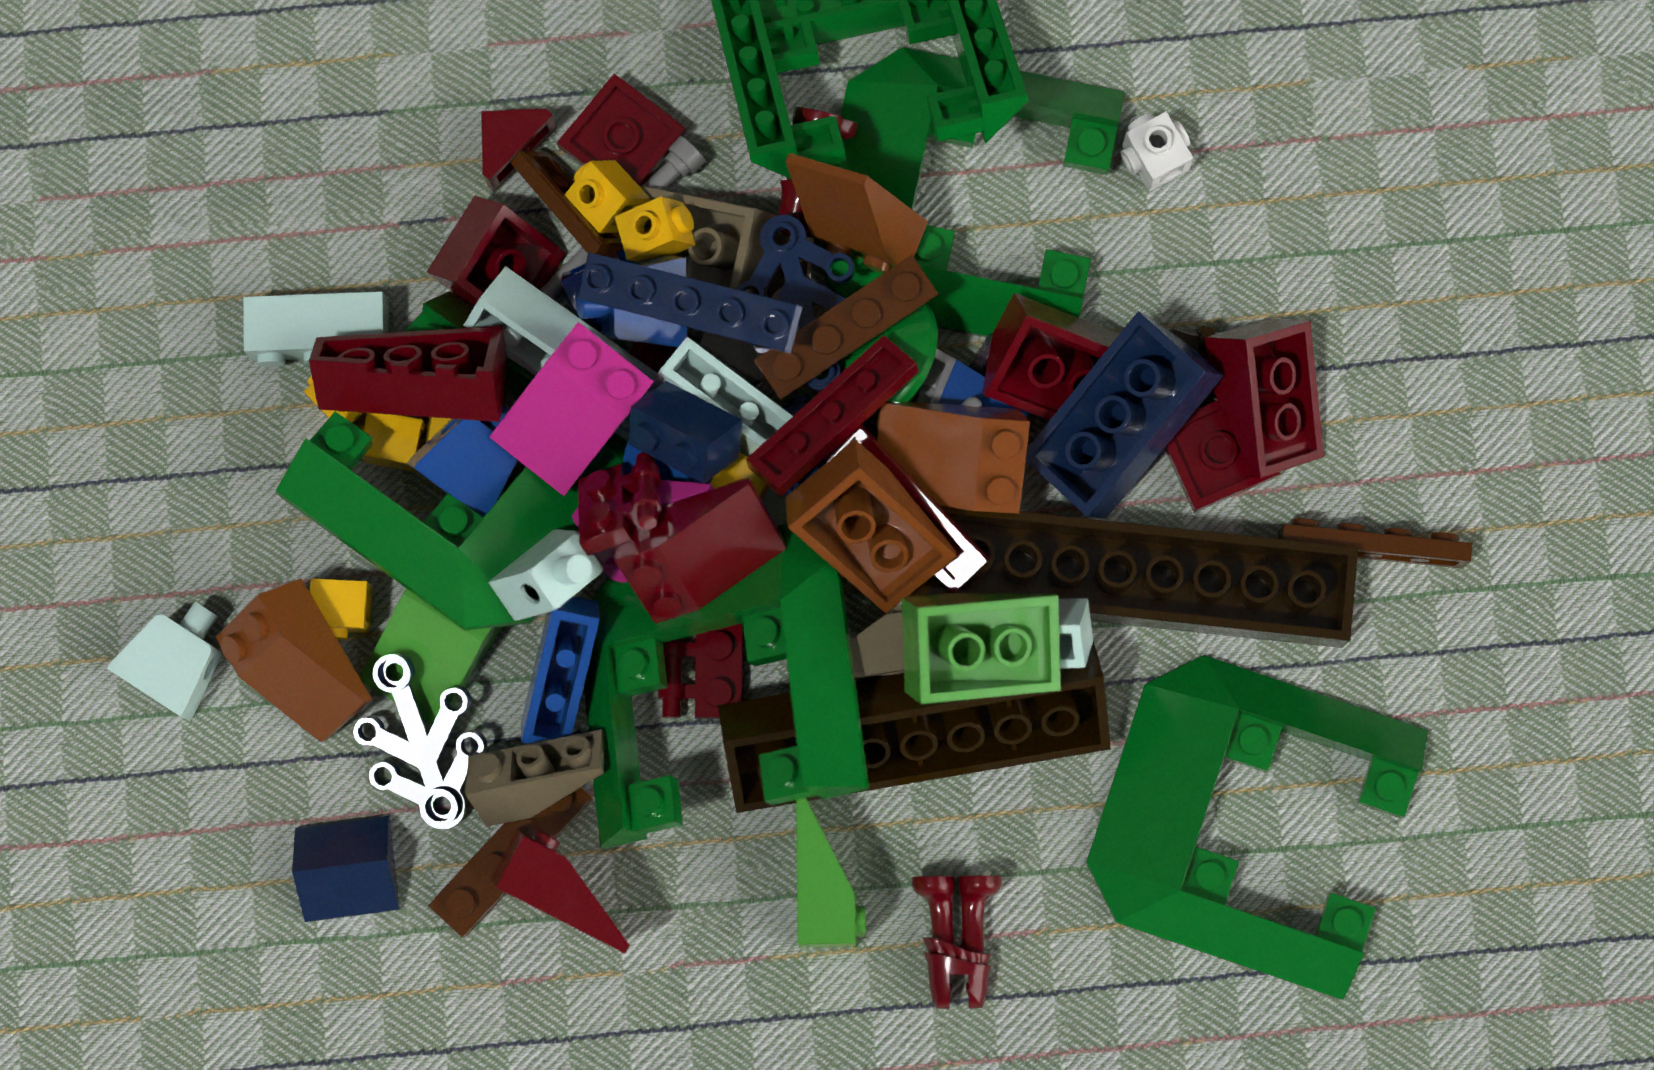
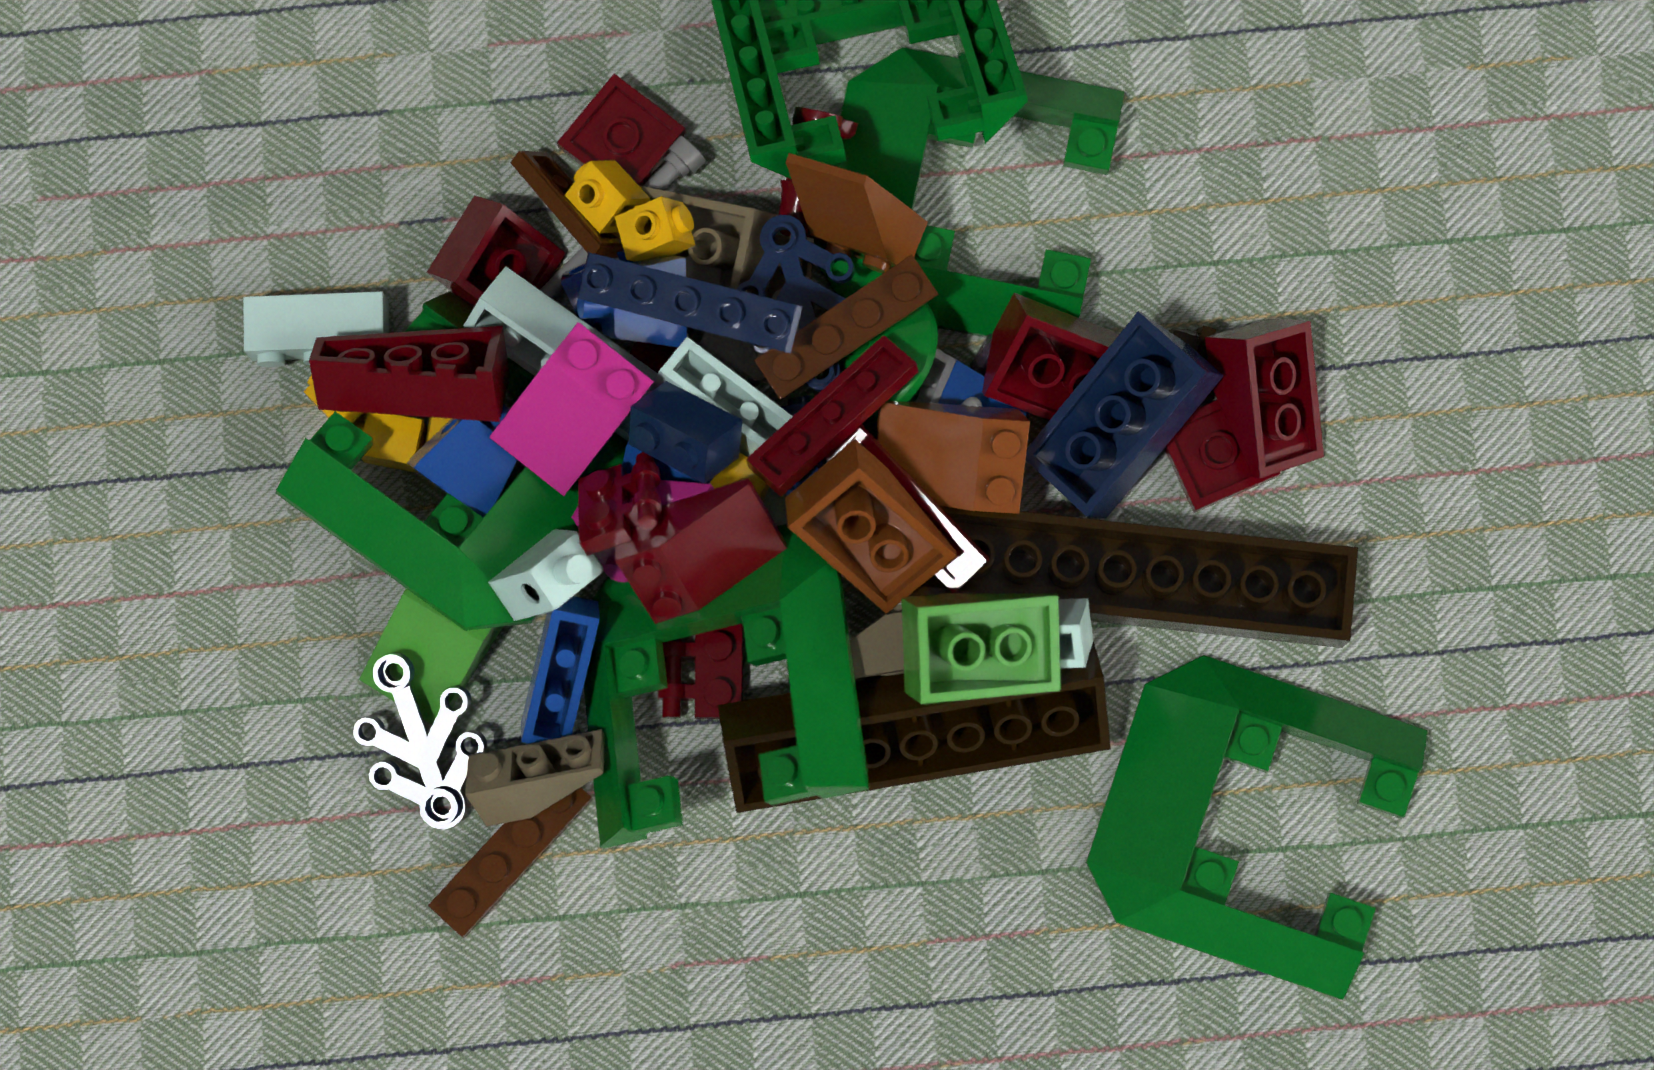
light aqua torso [107,602,221,721] -> none
dark orange slope [216,579,372,742] -> none
dark blue slope [292,816,400,922] -> none
yellow brick [309,578,374,641] -> none
dark red slope [481,109,557,192] -> none
dark red slope [491,826,630,954] -> none
bright green slope [796,798,866,948] -> none
dark red piece [912,875,1002,1010] -> none
white brick [1121,112,1194,192] -> none
reddish brown plate [1278,518,1472,569] -> none

